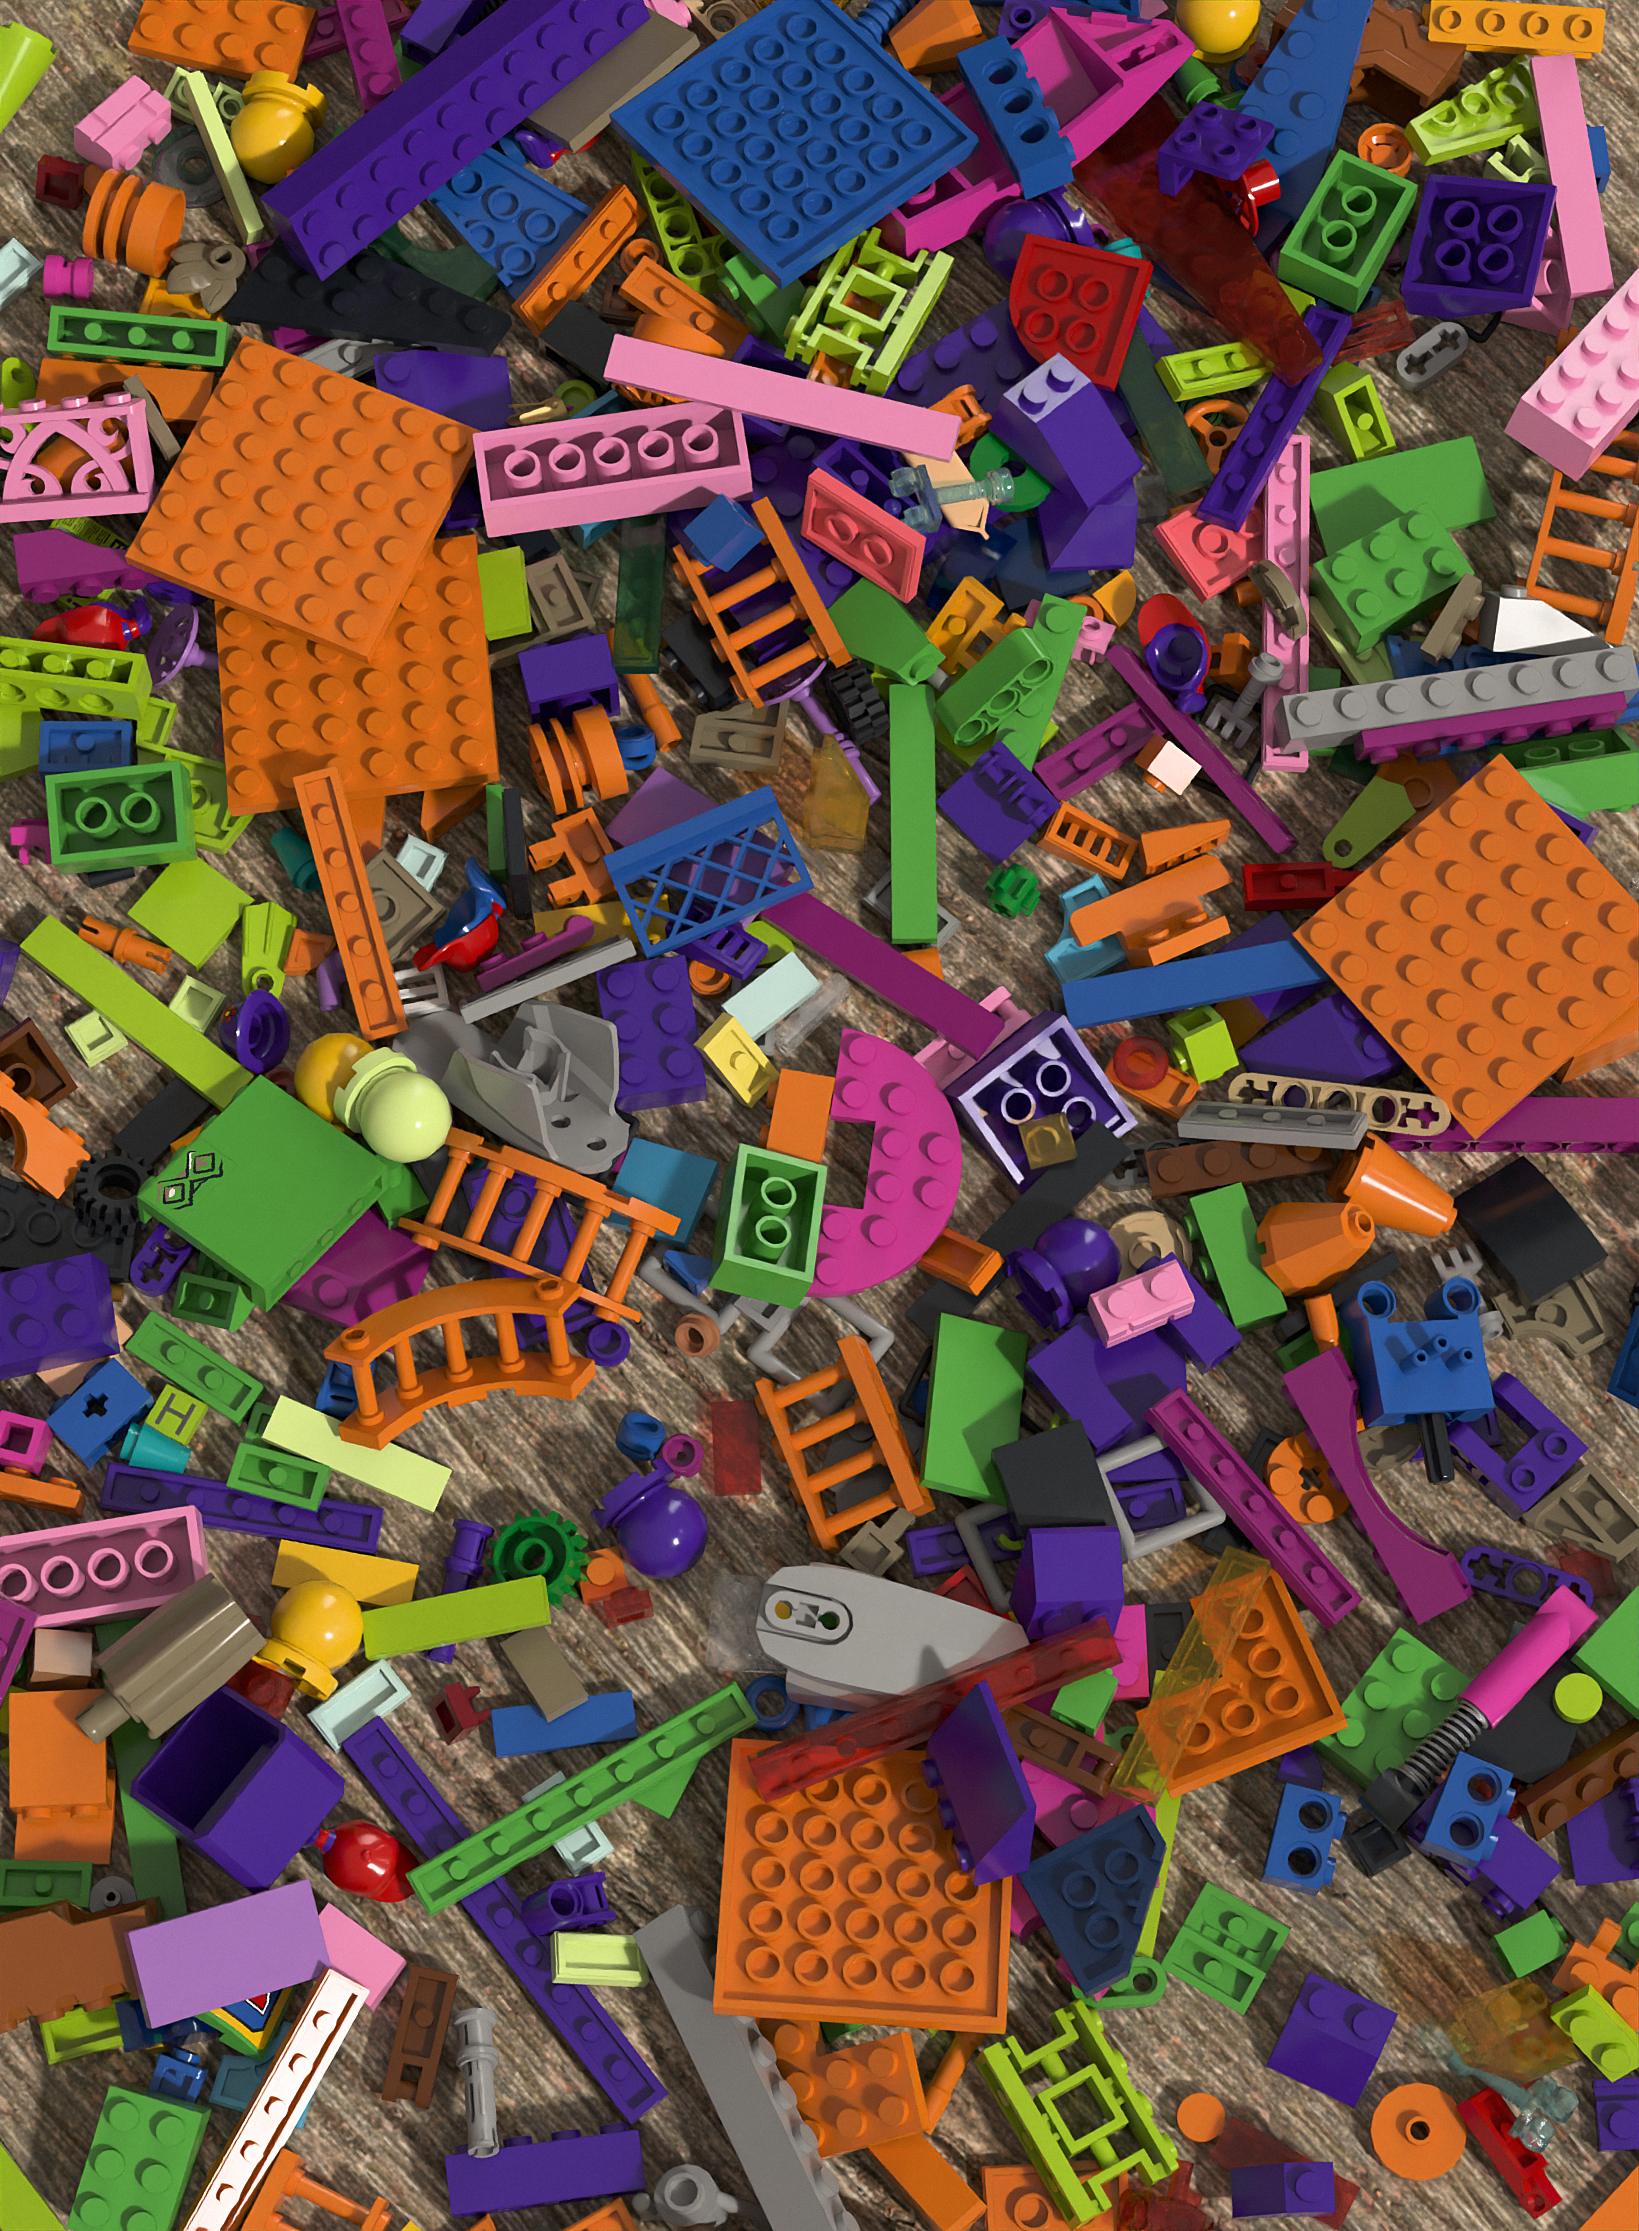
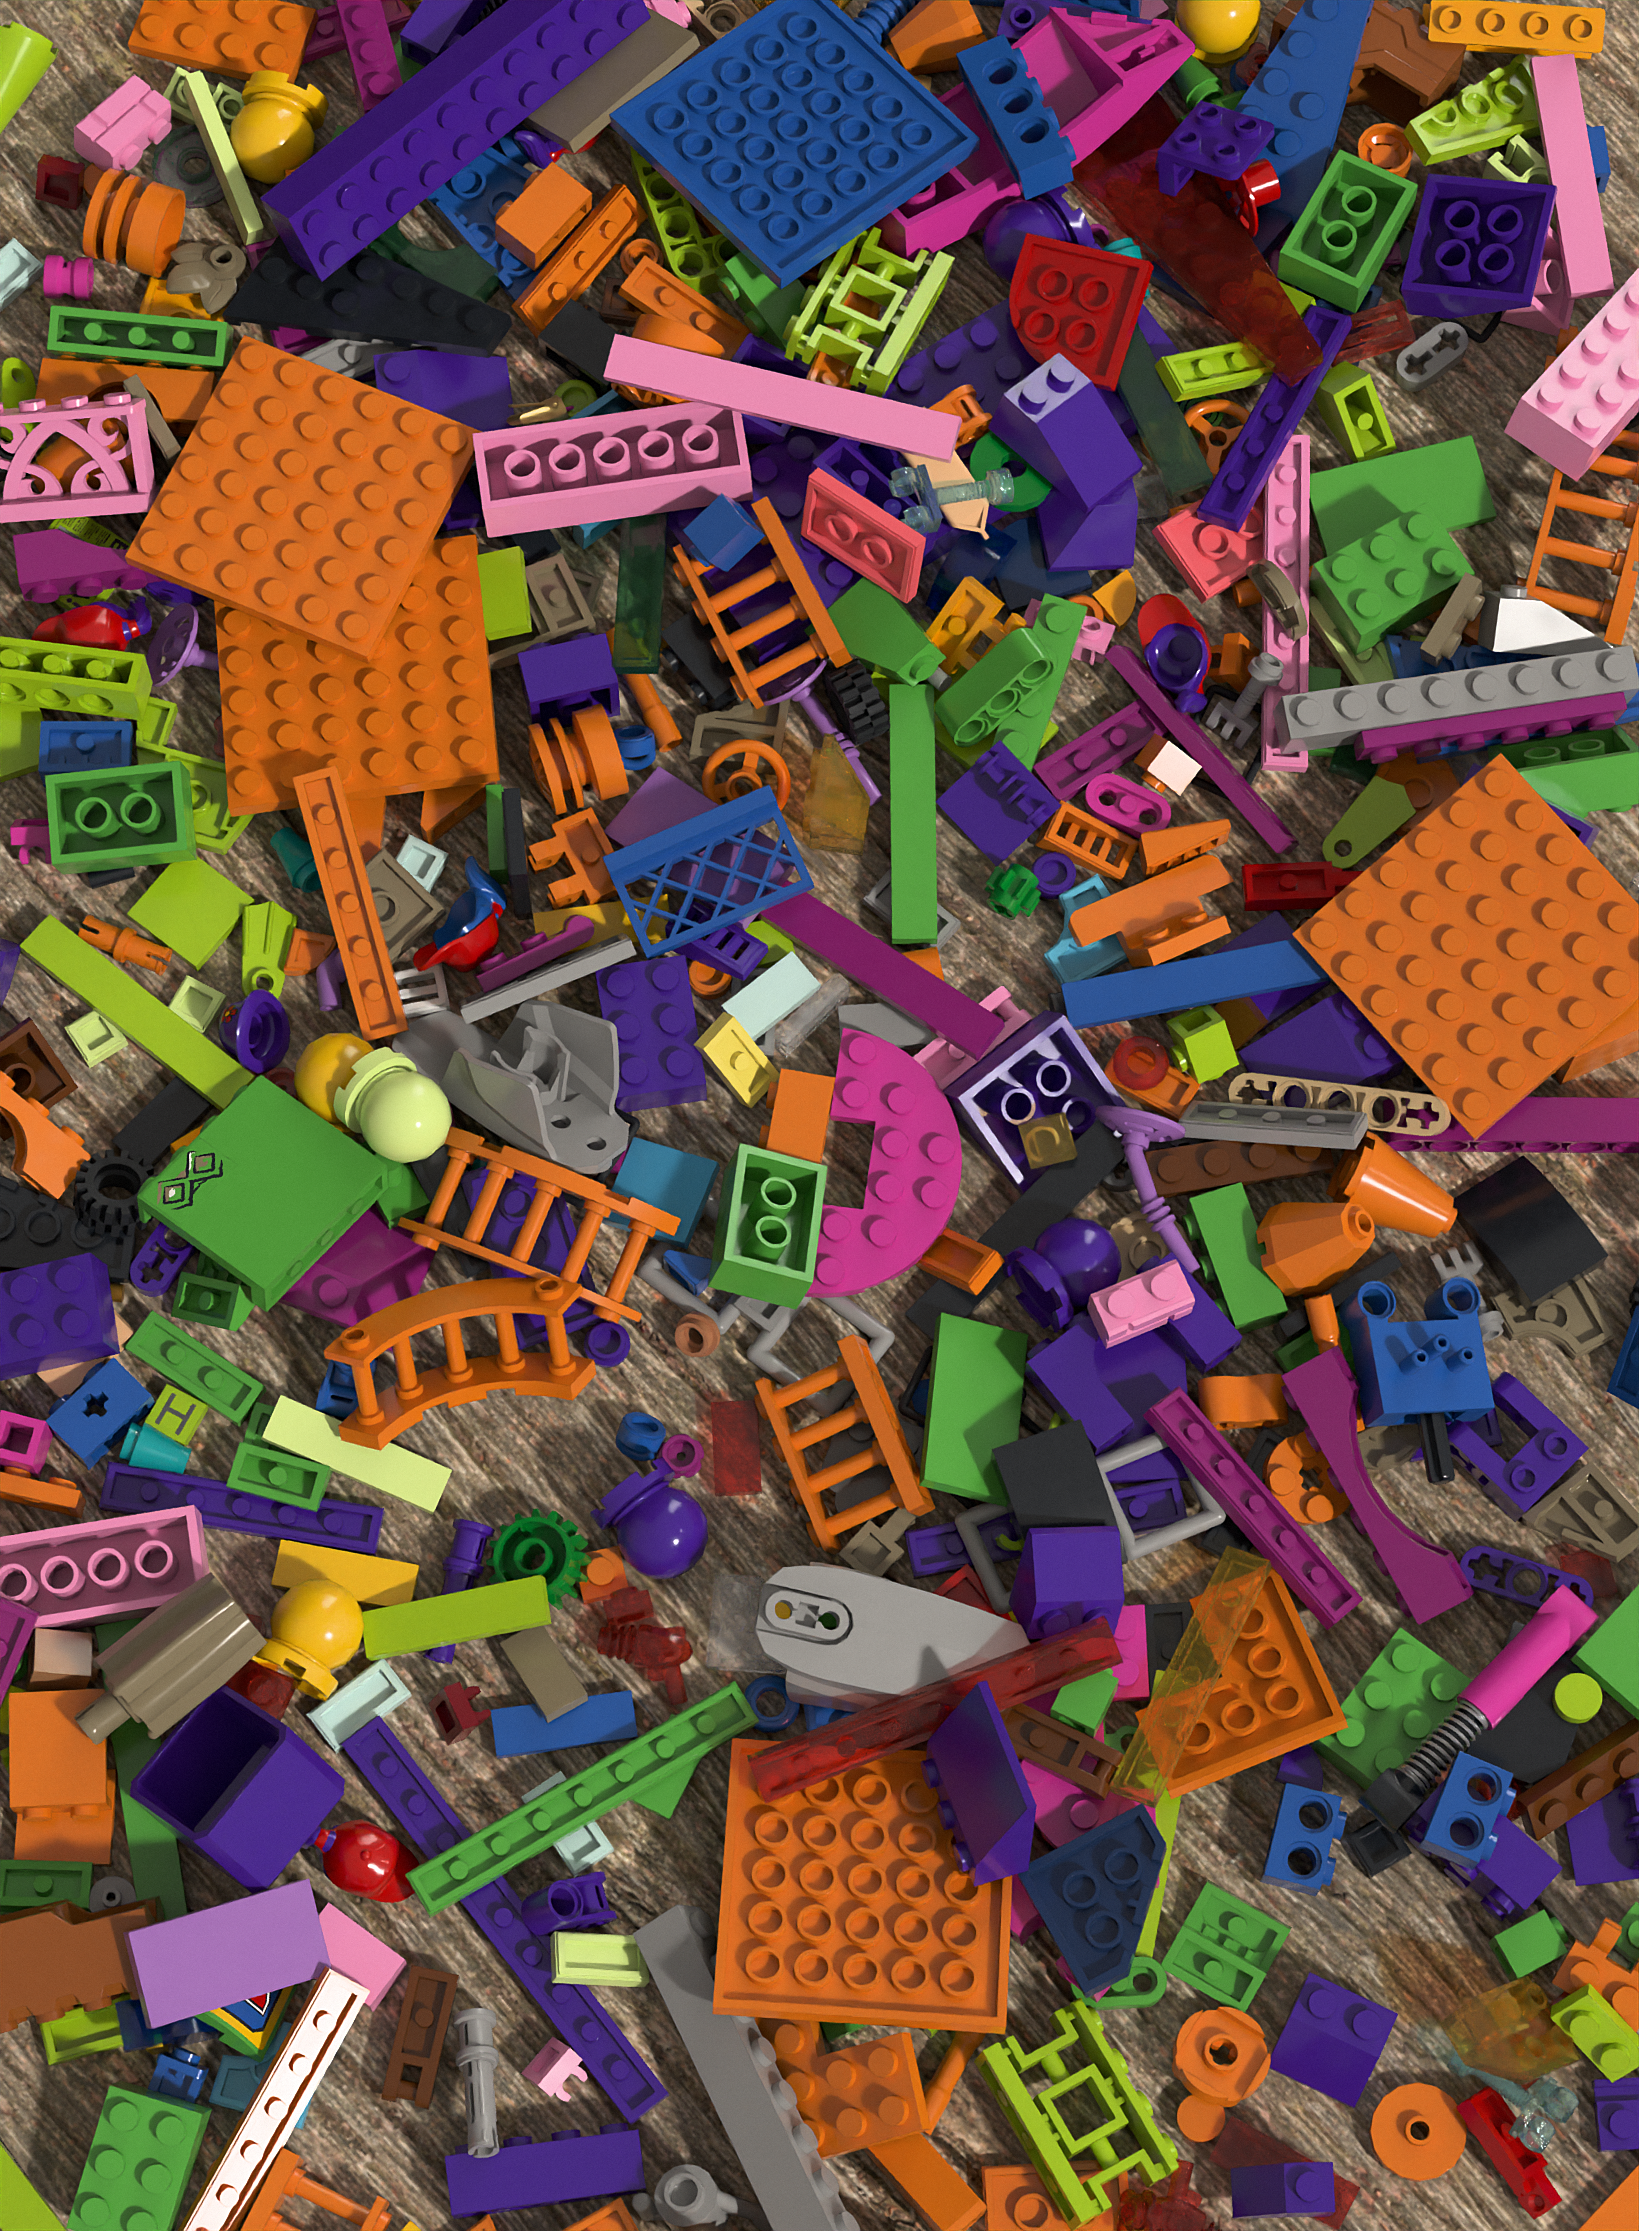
none -> orange brick [494,162,592,272]
none -> bright pink tile [521,2037,588,2102]
none -> clear red piece [597,1624,693,1705]
none -> orange piece [702,739,791,811]
none -> light grey tile [838,1003,932,1050]
none -> dark purple tile [1031,852,1076,900]
none -> dark pink plate [1085,773,1171,839]
none -> medium lavender dish [1095,1106,1200,1274]
none -> orange plate [1172,2007,1271,2107]
none -> orange axle [1197,1374,1289,1431]

